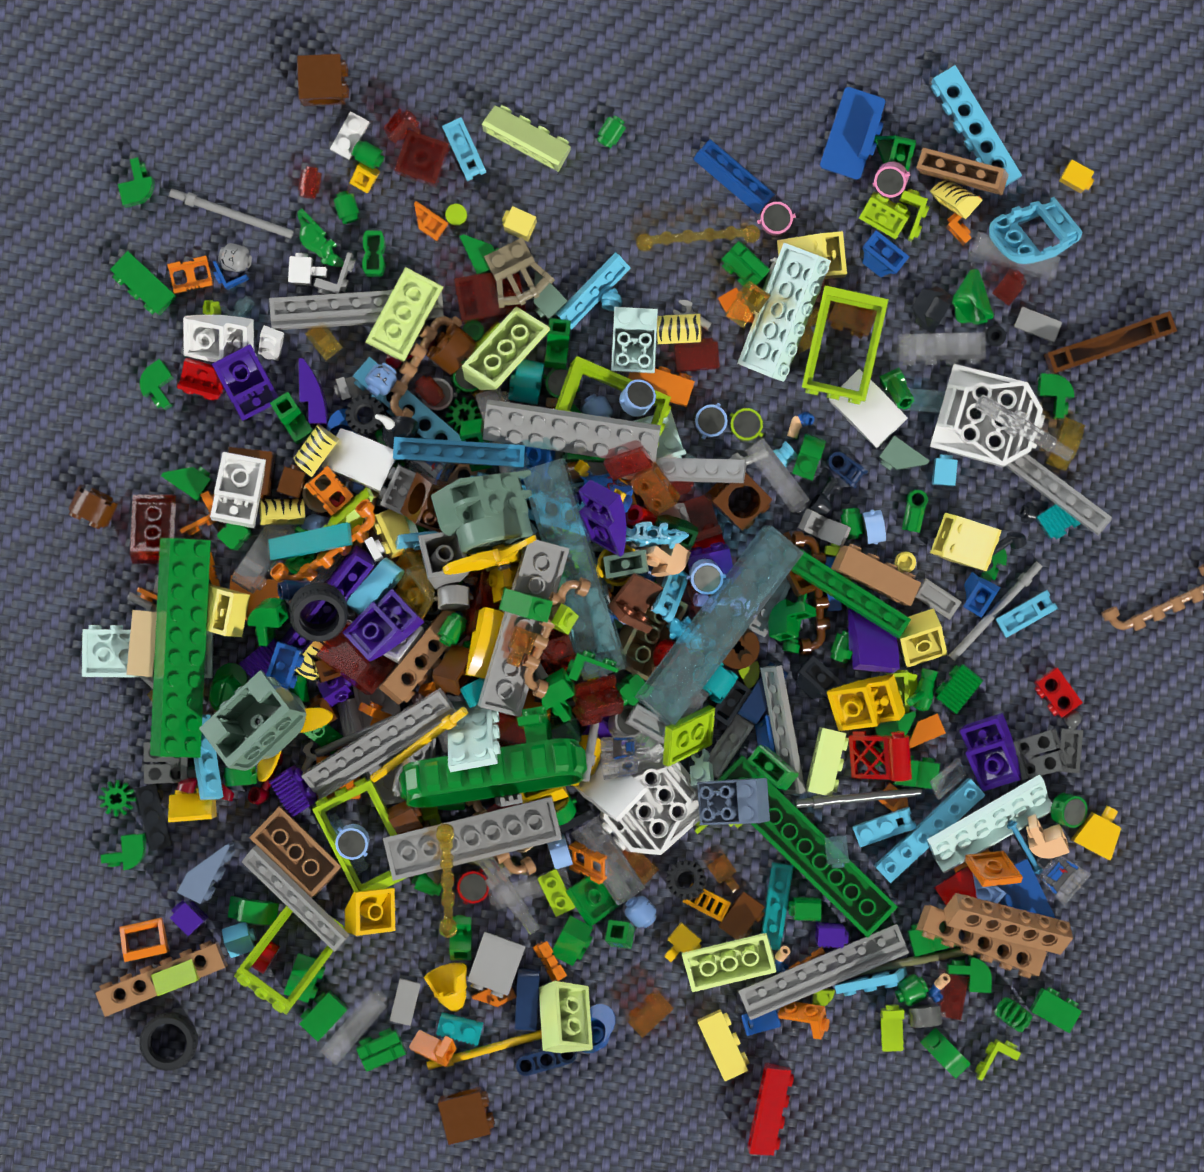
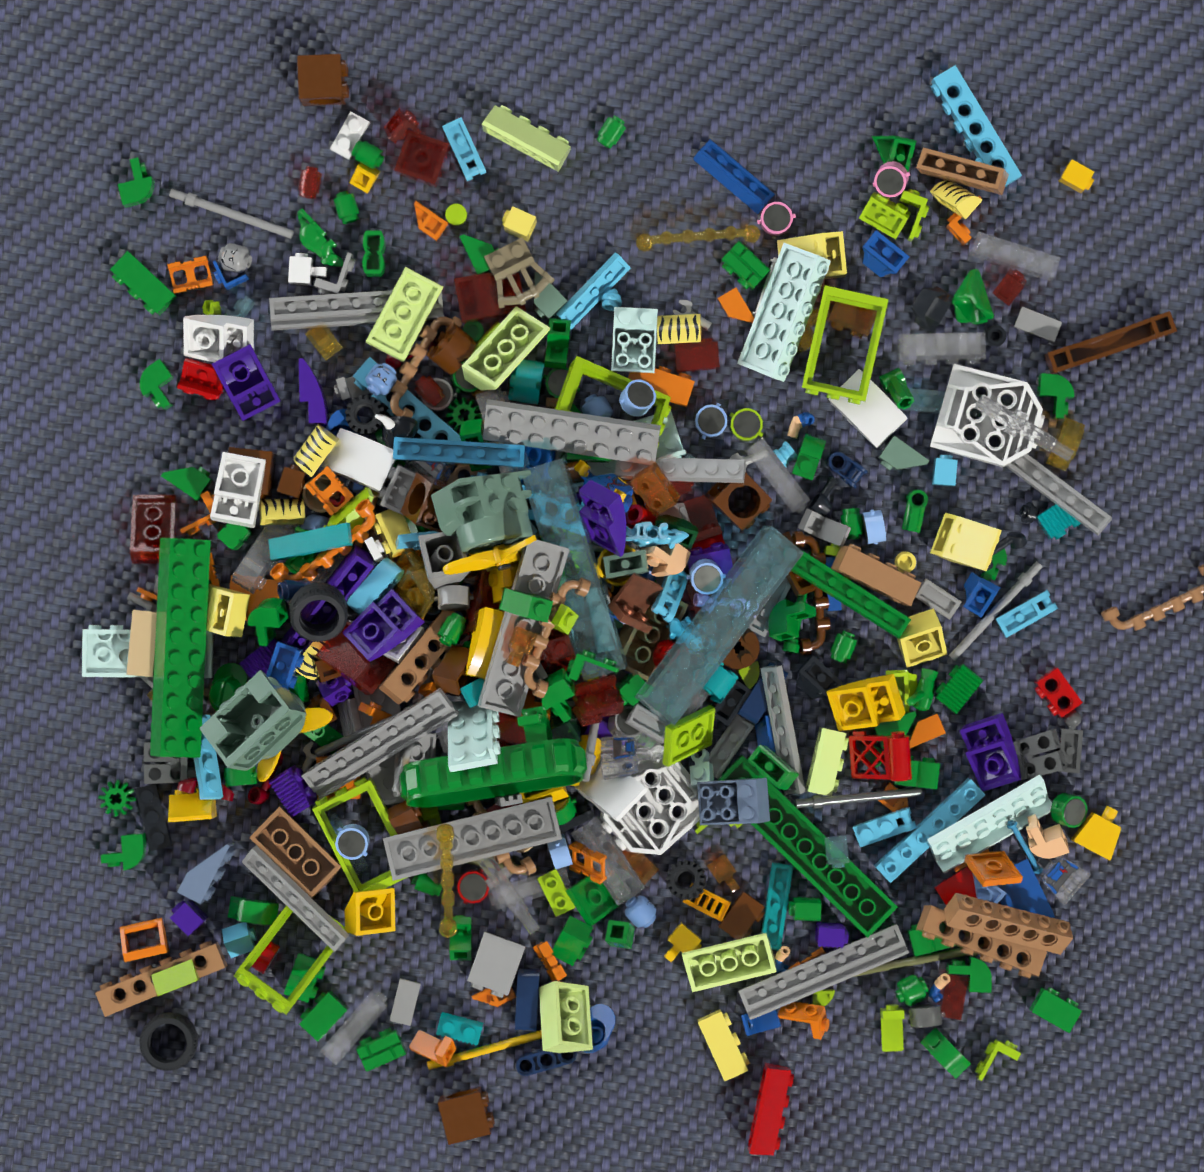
reddish brown brick [68,484,119,529] -> none
white plate [258,325,284,361] -> none
green brick [270,392,313,445] -> none
yellow bar [370,707,468,782] -> none
yellow helmet [424,963,467,1012] -> none
clear red plate [604,446,653,480] -> none
clear orange brick [627,990,674,1038] -> none
clear yellow brick [725,281,771,328] -> none
blue bracket [820,87,885,180] -> none
medium azure wing [835,967,908,996] -> none
dark purple slope [848,609,900,674] -> none
clear tile [929,758,966,800] -> none
medium azure slope [989,197,1083,264] -> none
green gear [994,997,1032,1032] -> none

